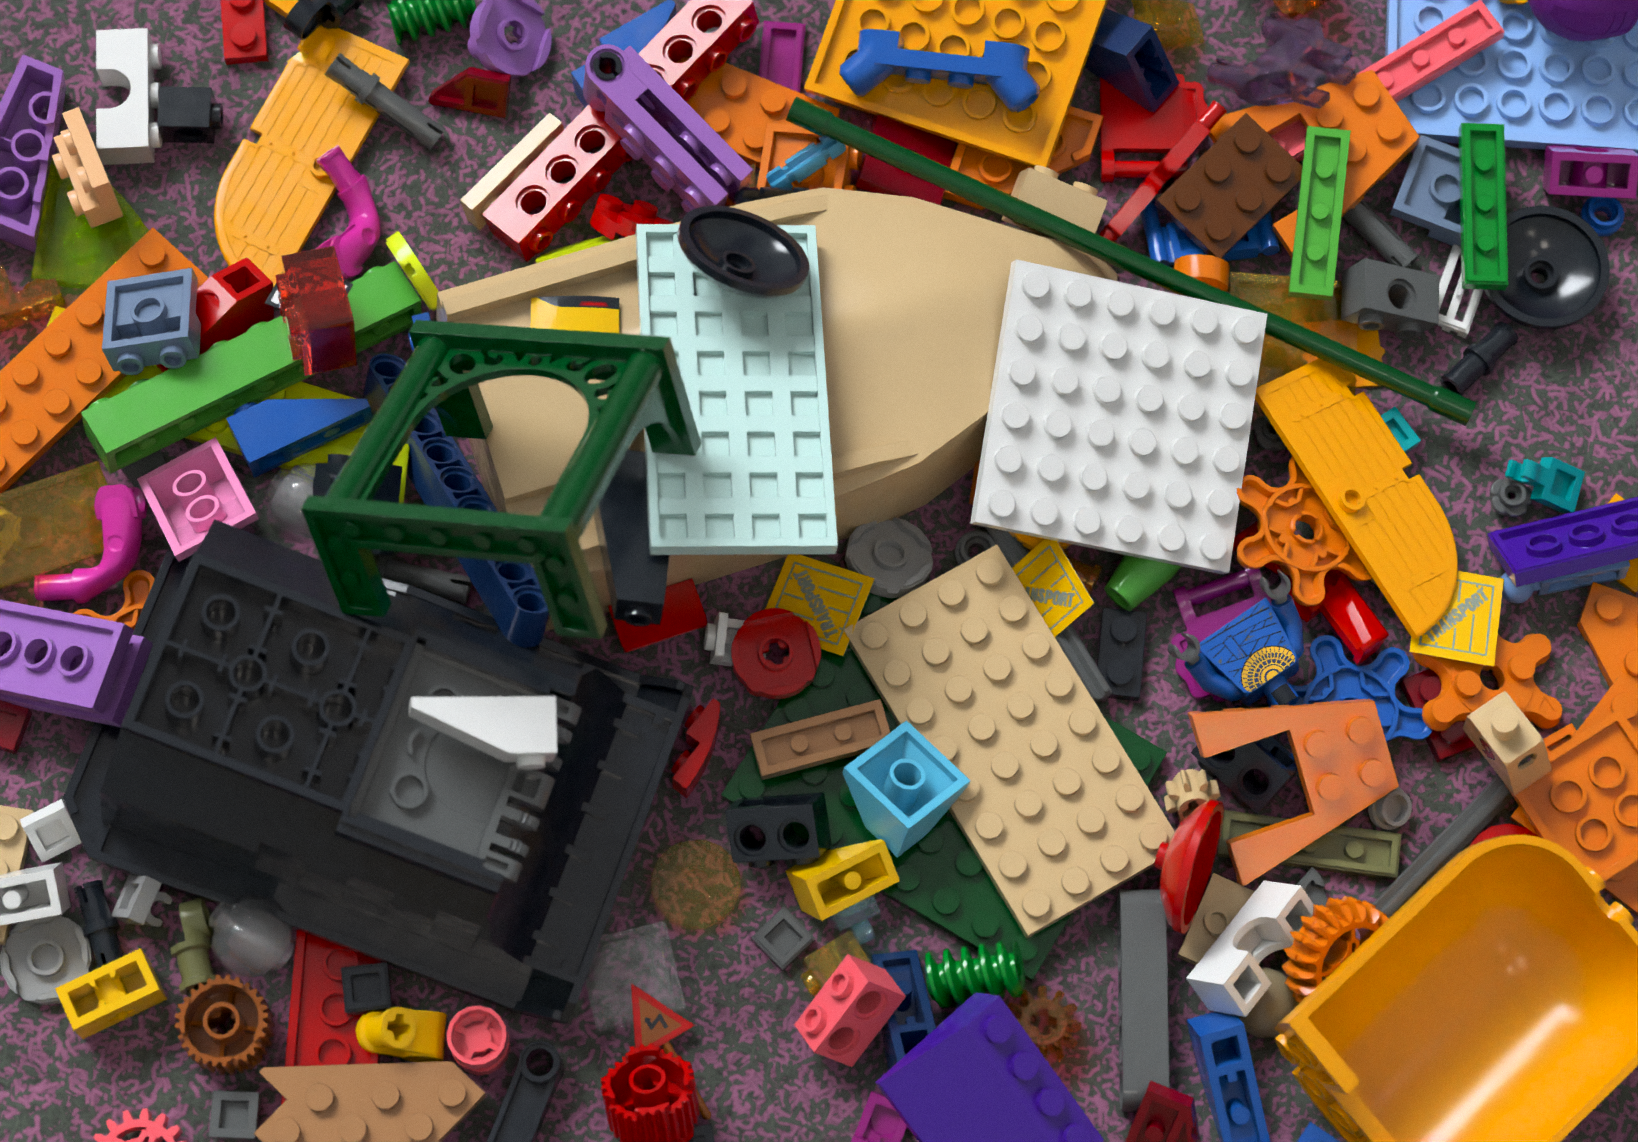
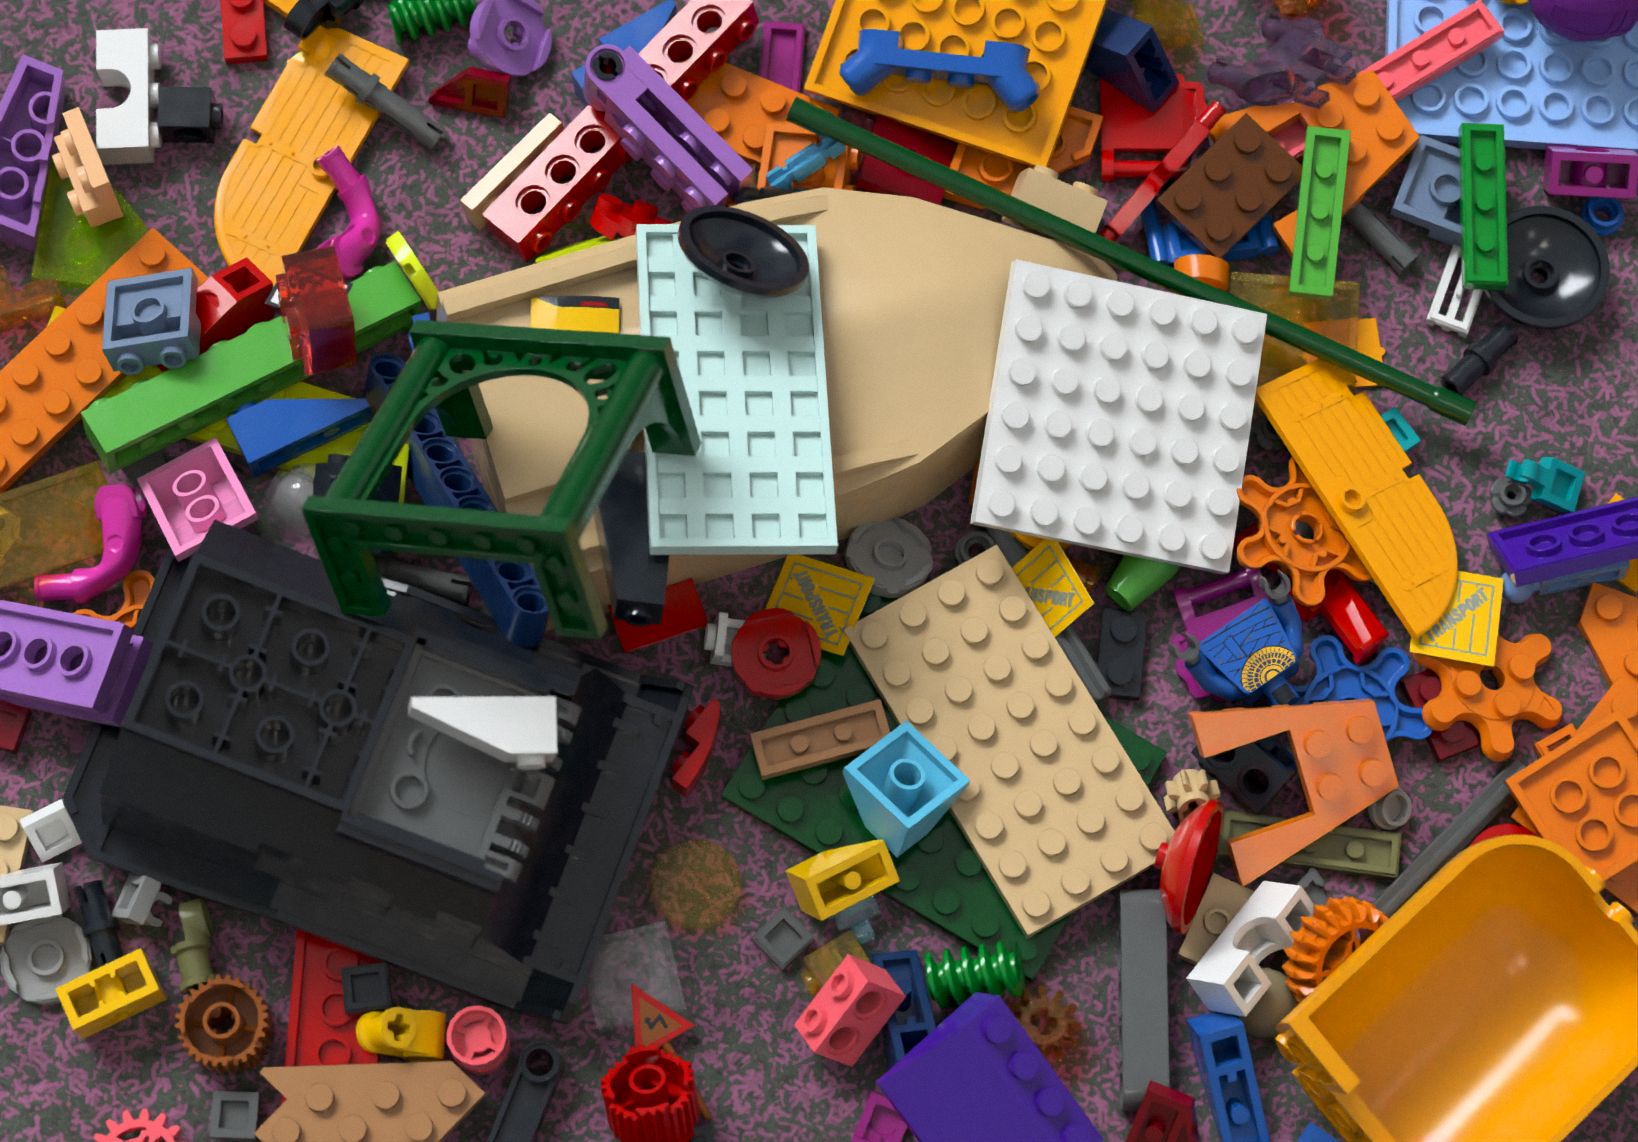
clear plant [209,892,296,977] -> none
black brick [725,792,832,868] -> none
dark grey brick [1341,258,1439,339] -> none
tan torso [1463,691,1552,796] -> none

